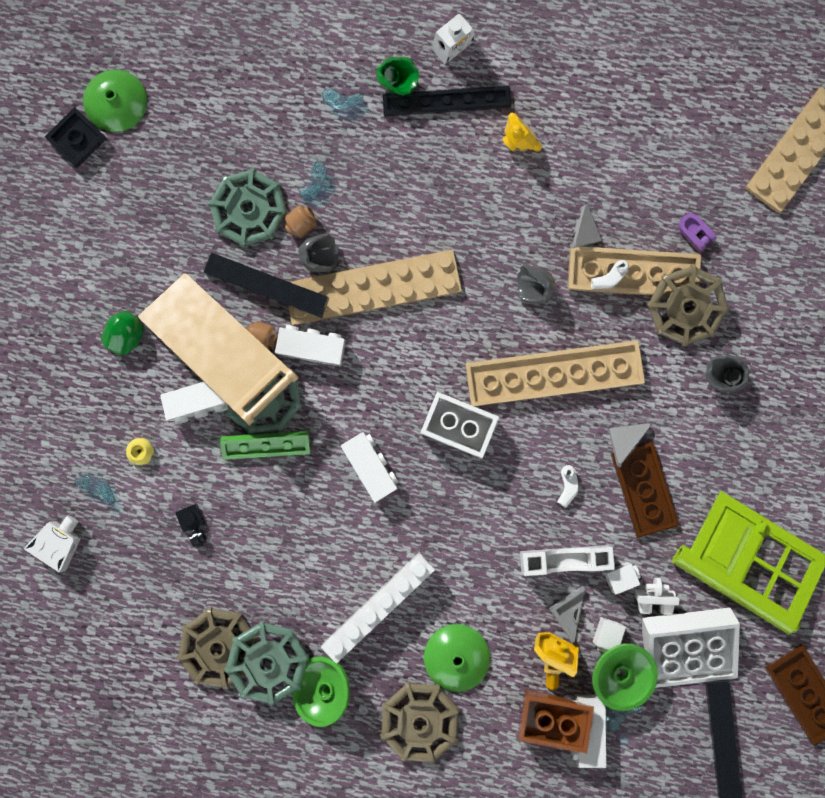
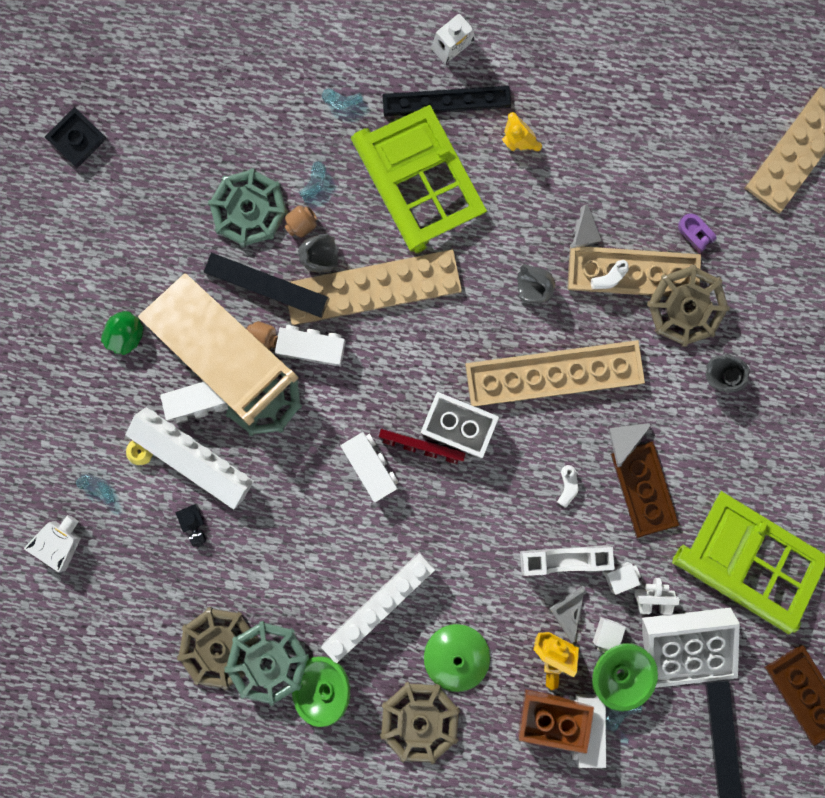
bright green dish [83,70,147,132] -> none
bright green plate [220,431,311,460] -> none
green hair [376,56,419,96] -> none
none -> white brick [125,407,254,509]
none -> lime door [351,105,487,254]
none -> dark red plate [378,429,466,465]

